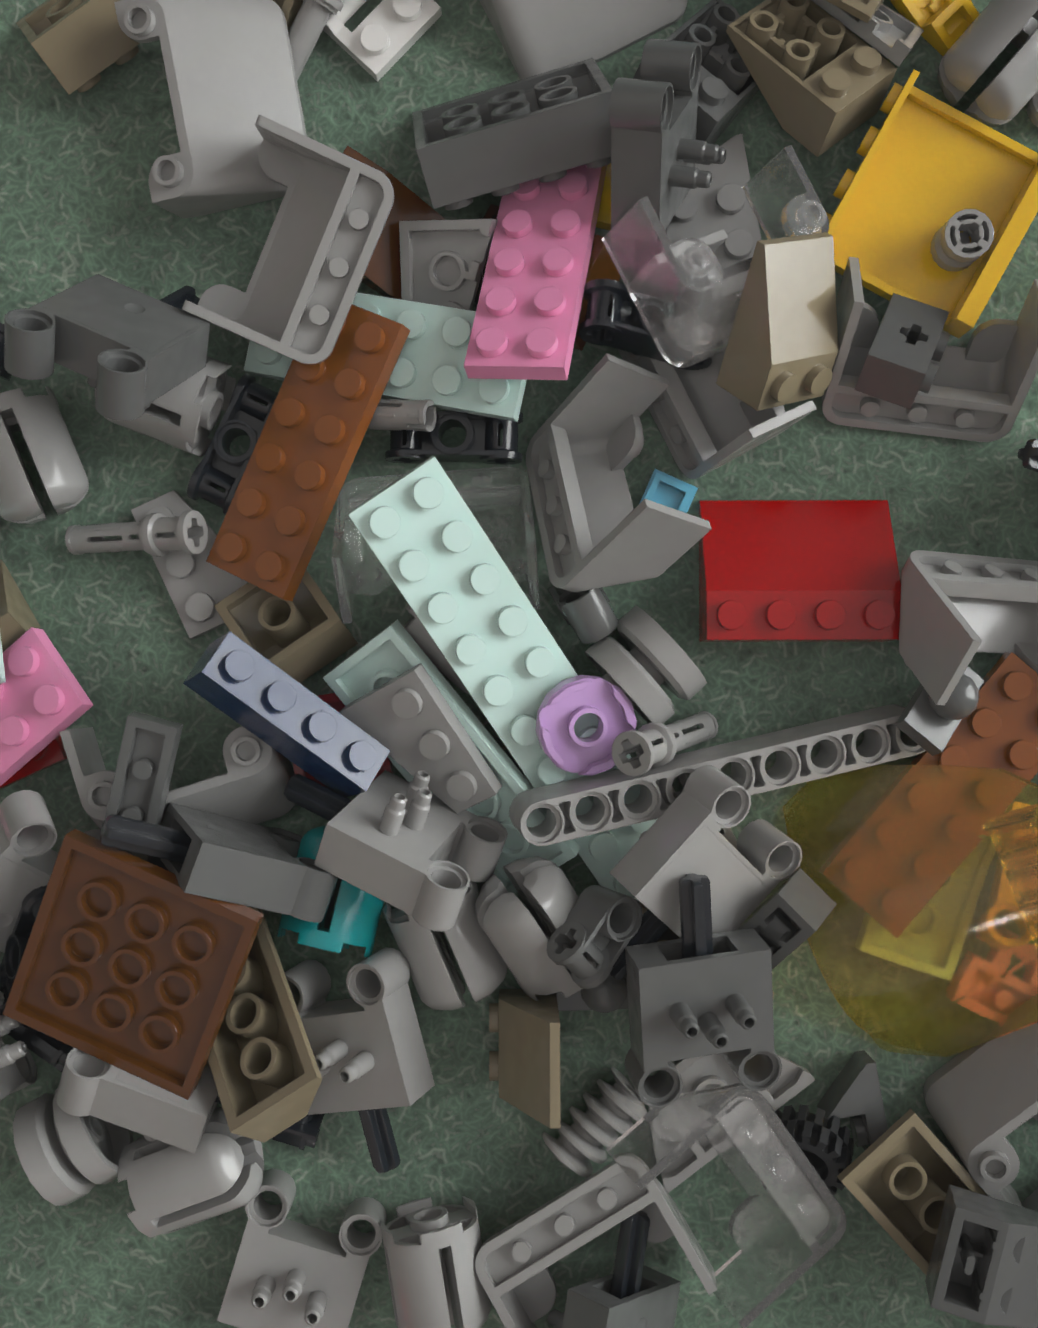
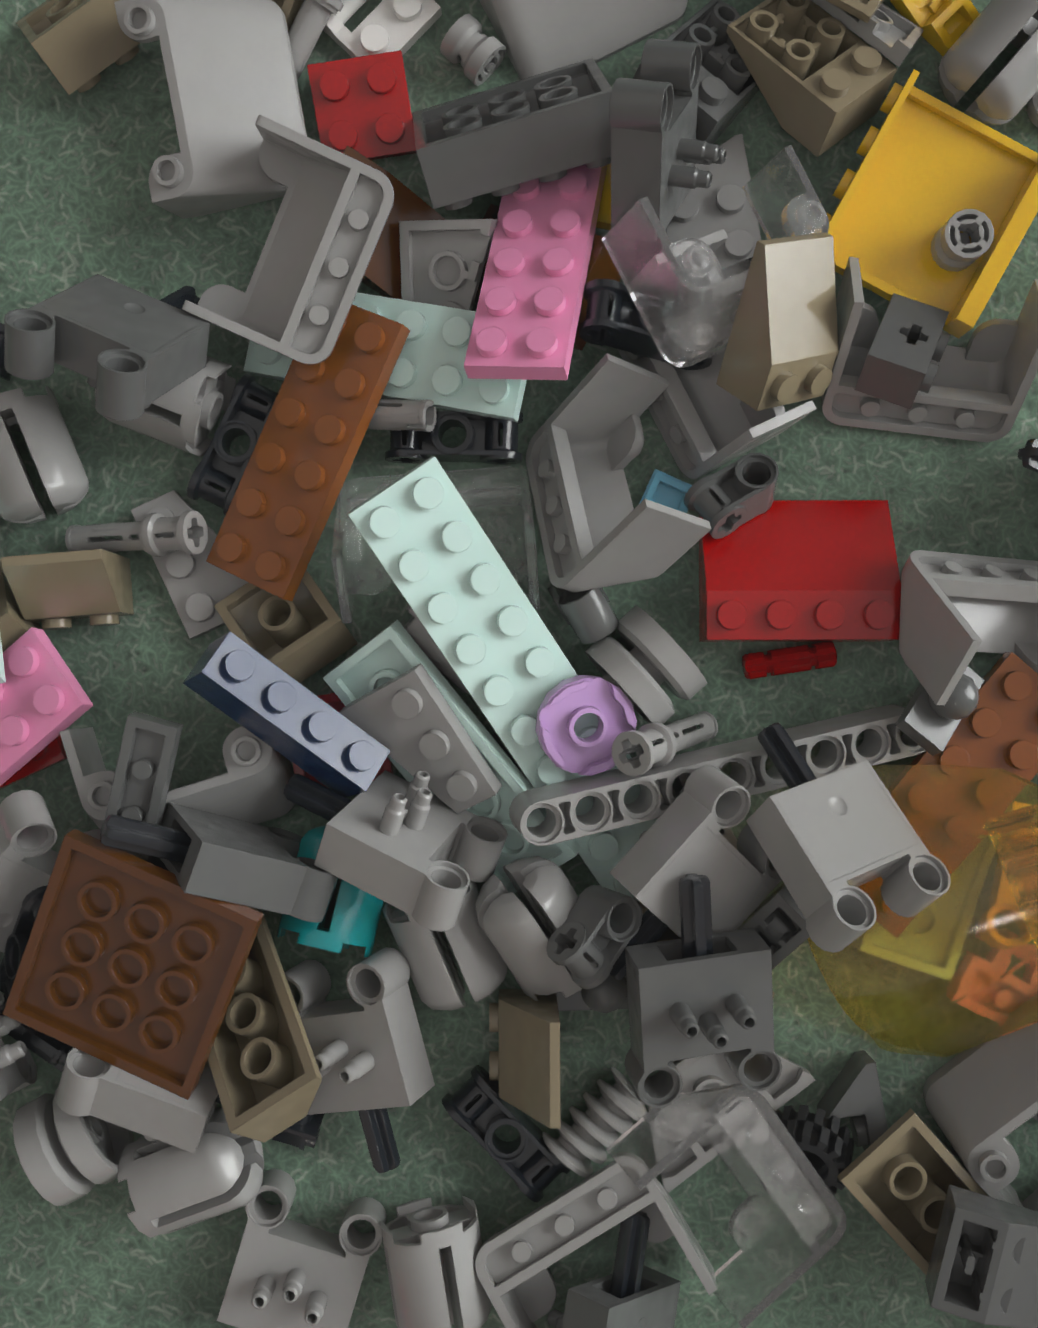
none -> dark tan slope [1,549,134,630]
none -> red plate [307,50,417,160]
none -> light grey wheel [440,13,506,86]
none -> black piece [442,1065,571,1203]
none -> dark grey piece [684,453,779,539]
none -> red axle [742,641,837,679]
none -> light grey piece [746,723,951,953]

